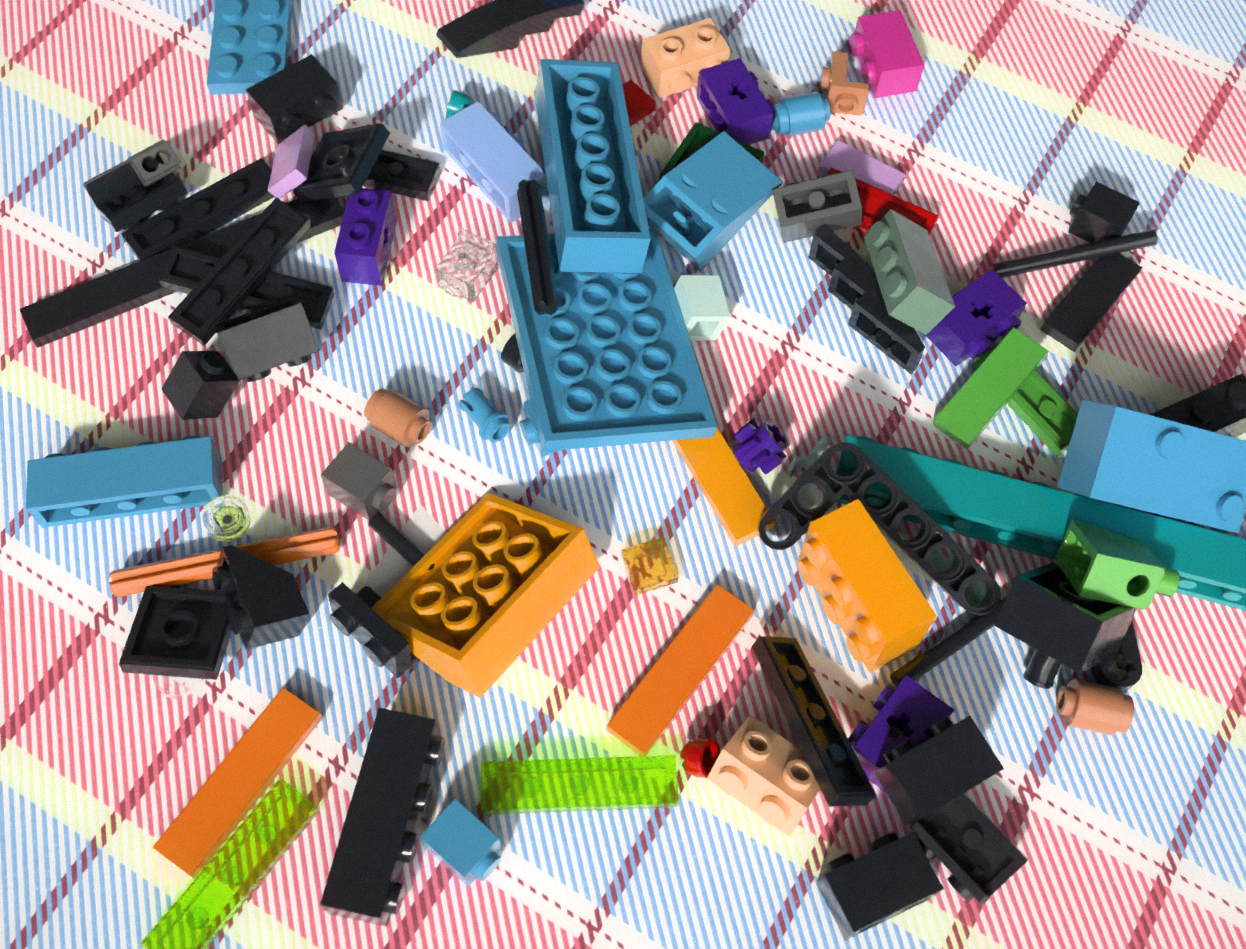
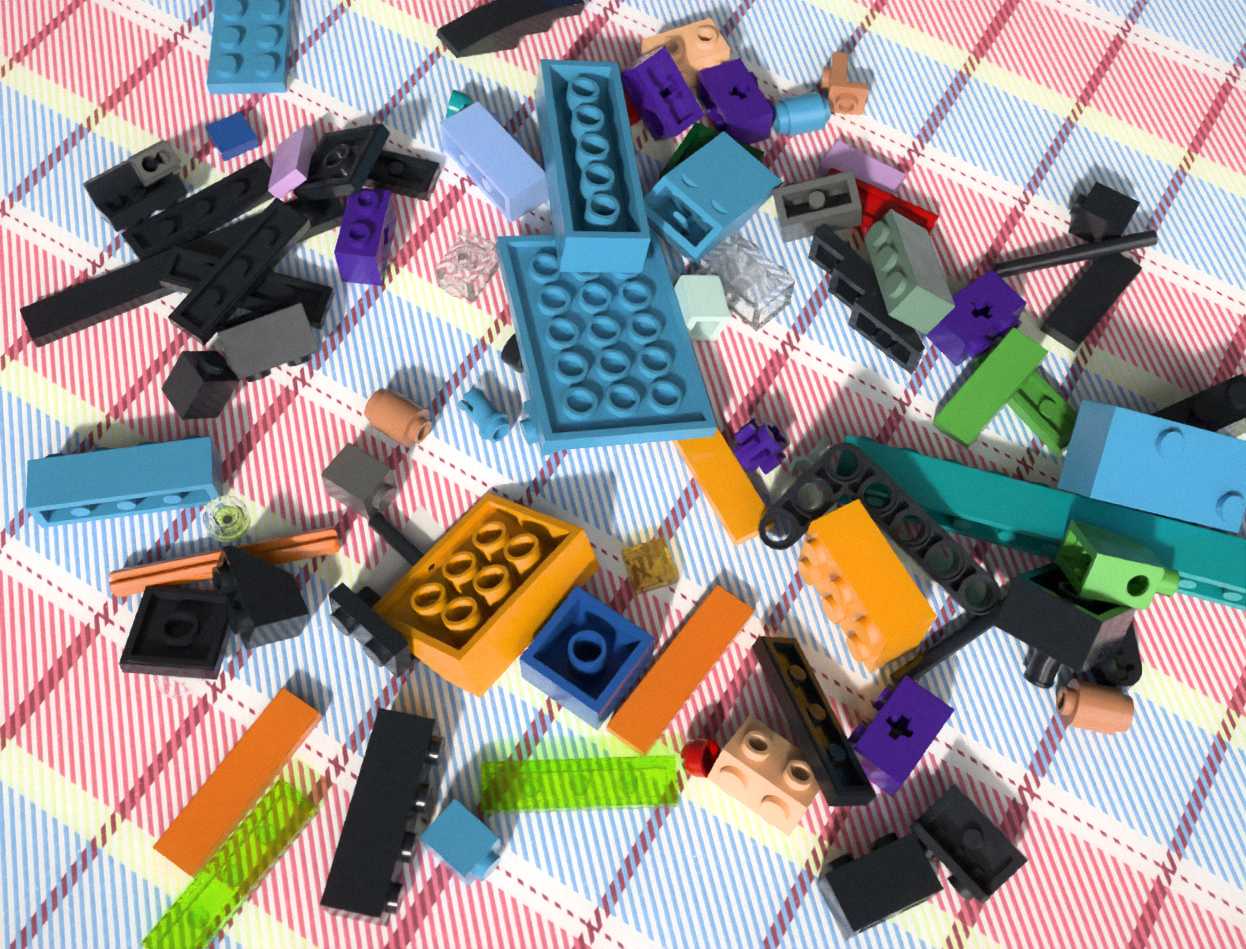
black brick [246,54,343,144] -> none
black axle [517,179,559,315] -> none
dark pink brick [850,10,925,99] -> none
black brick [874,715,1004,826] -> none
none -> blue tile [205,112,260,162]
none -> blue brick [519,585,655,731]
none -> dark purple brick [620,46,705,141]
none -> clear brick [699,231,795,332]

